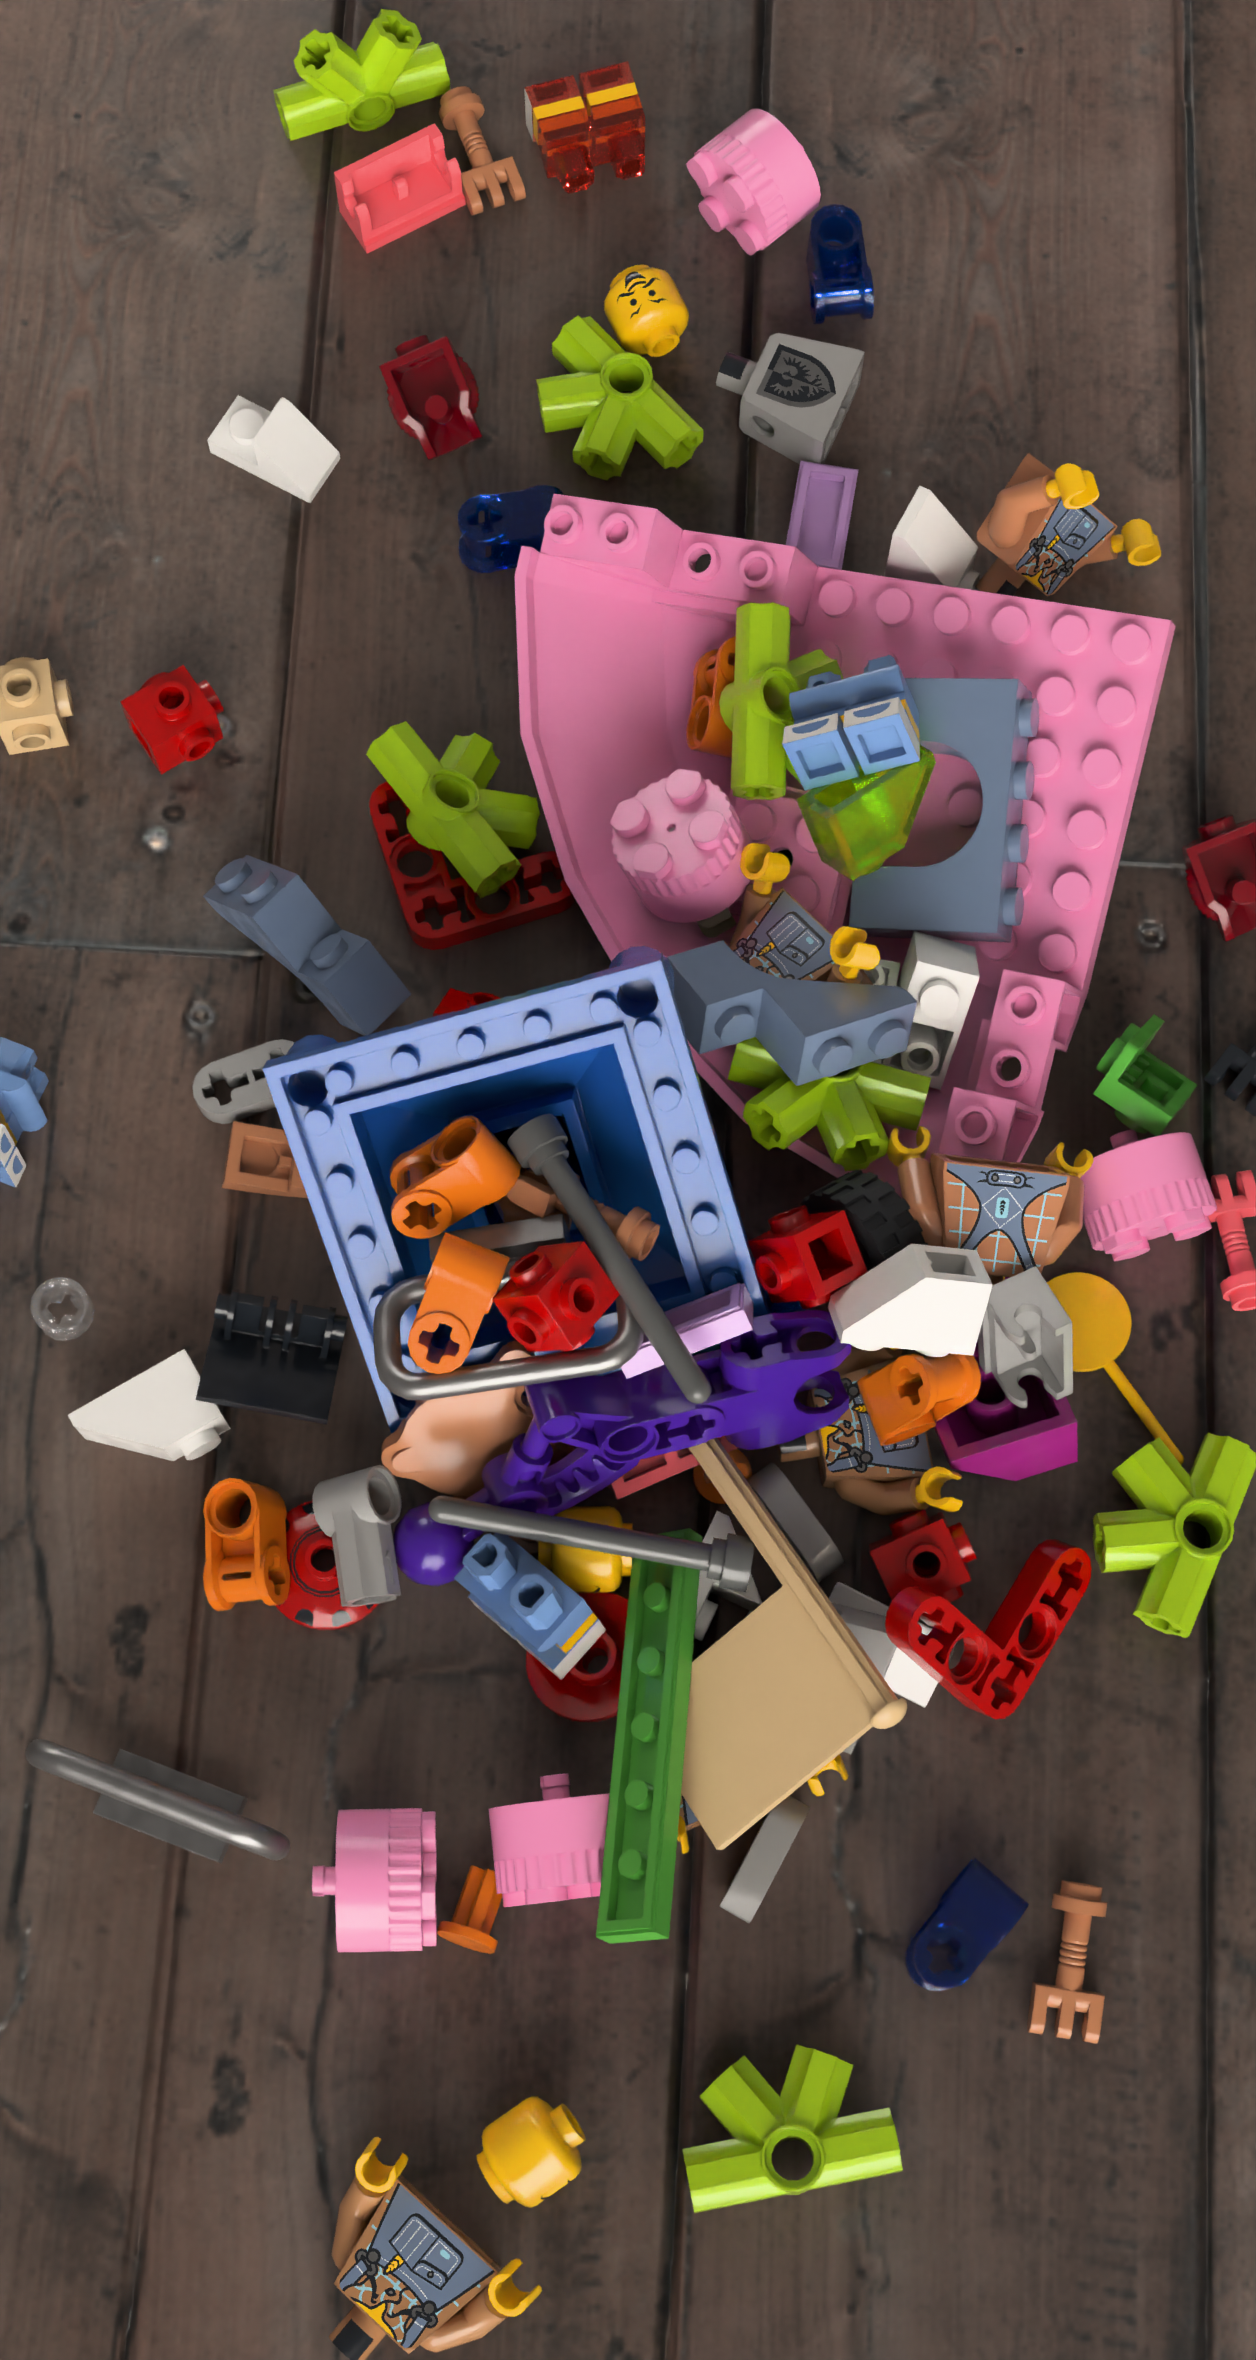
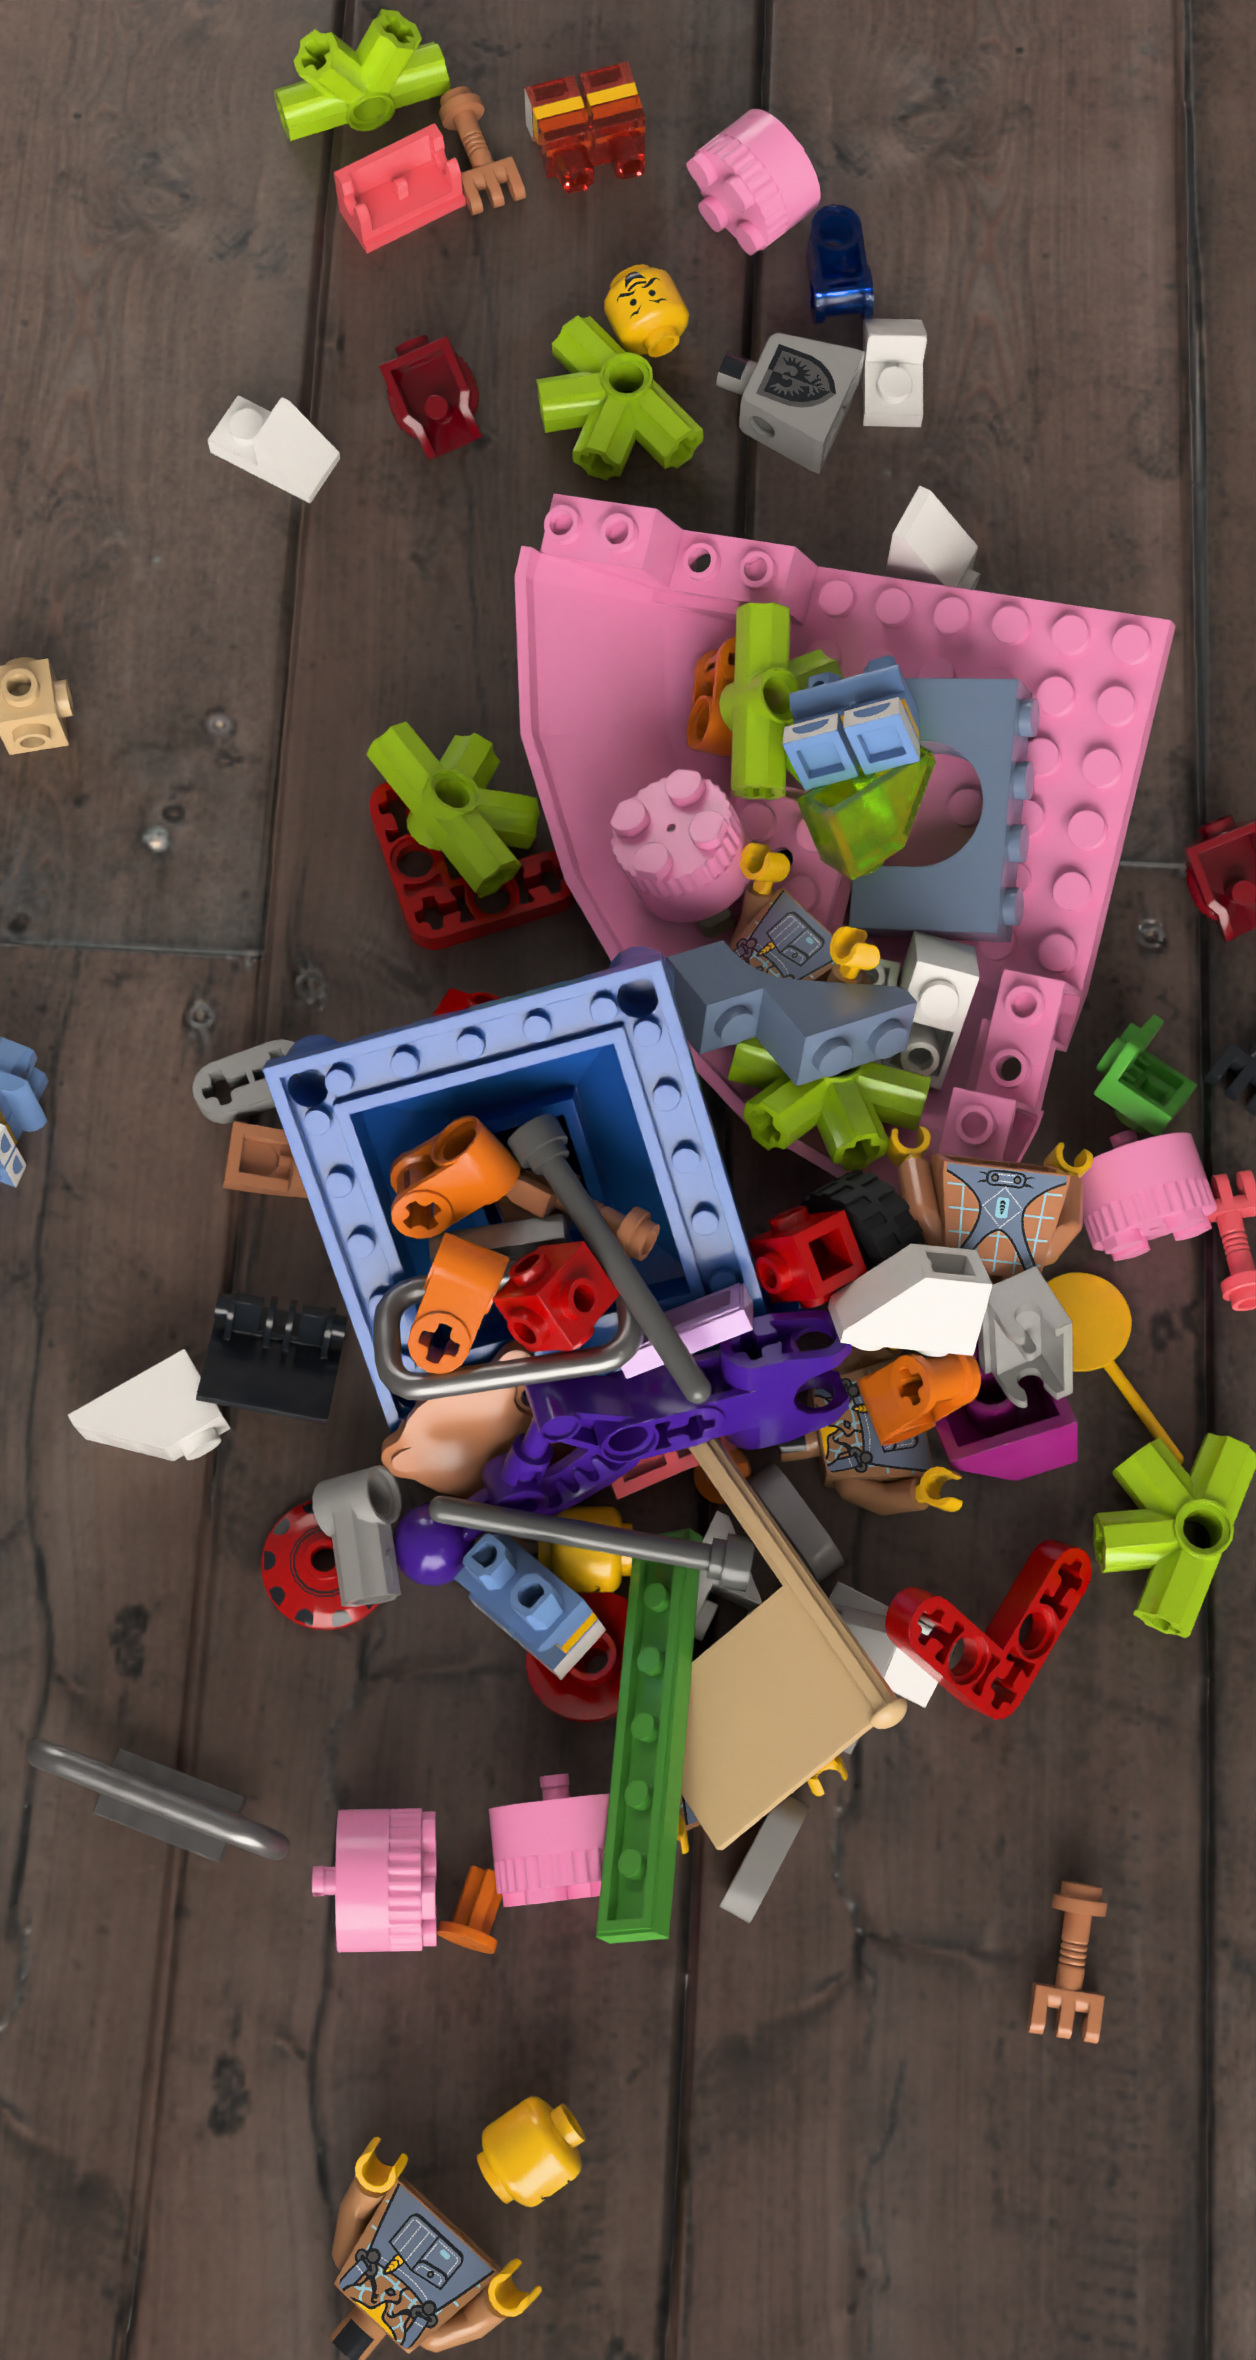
clear bush [30,1277,94,1341] -> none
red brick [120,664,224,775] -> none
sand blue arch [203,855,411,1036] -> none
orange piece [203,1478,290,1611] -> none
clear blue piece [458,485,563,573] -> none
lime piece [682,2045,903,2213] -> none
lavender tile [786,460,859,570] -> none
red brick [869,1508,977,1603] -> none
clear blue piece [905,1858,1029,1992] -> none
torso [975,453,1161,596] -> none
none -> white slope [863,318,927,427]

